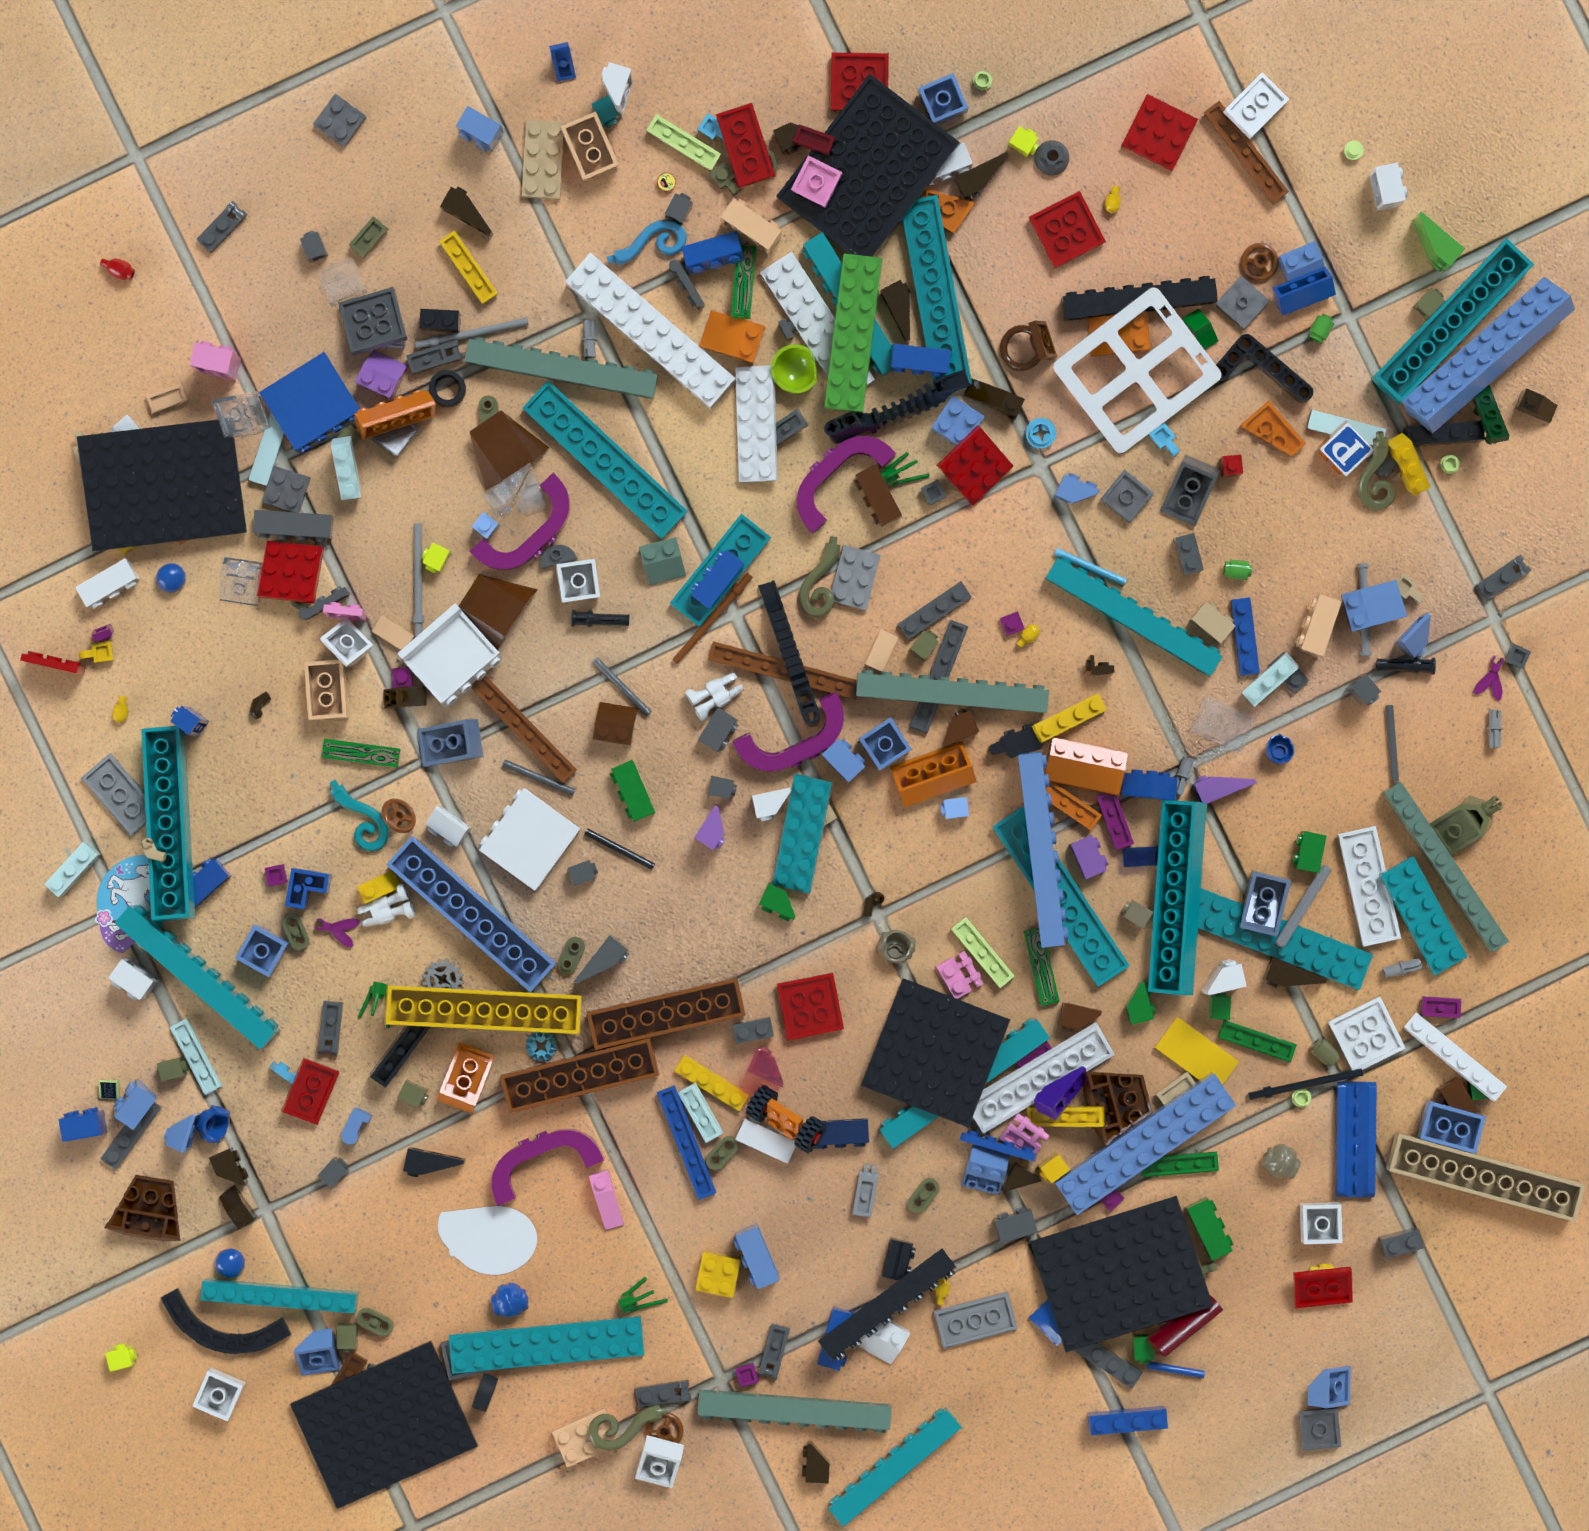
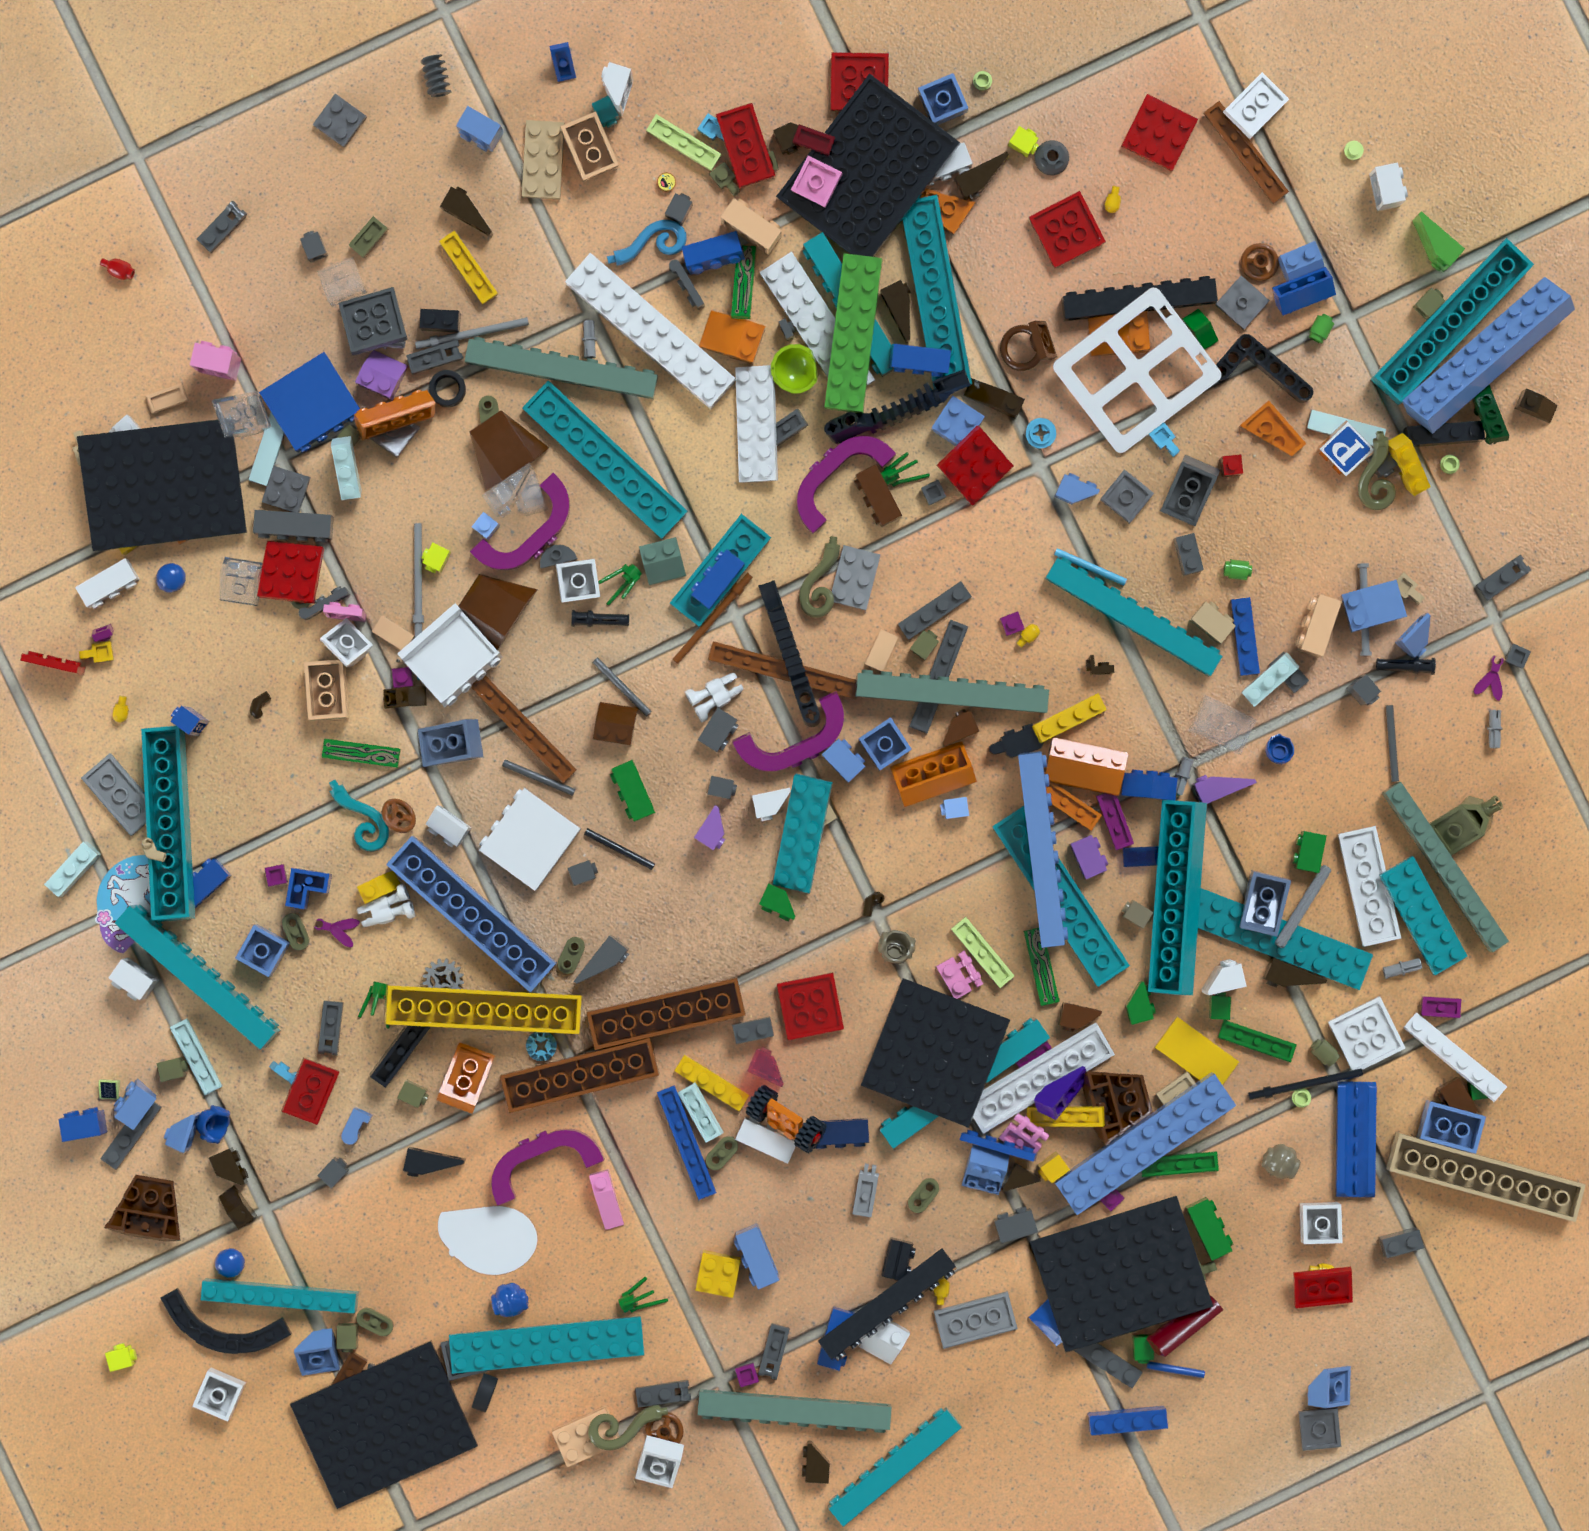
none -> dark grey piece [421,54,452,97]
none -> green plant [598,564,642,605]

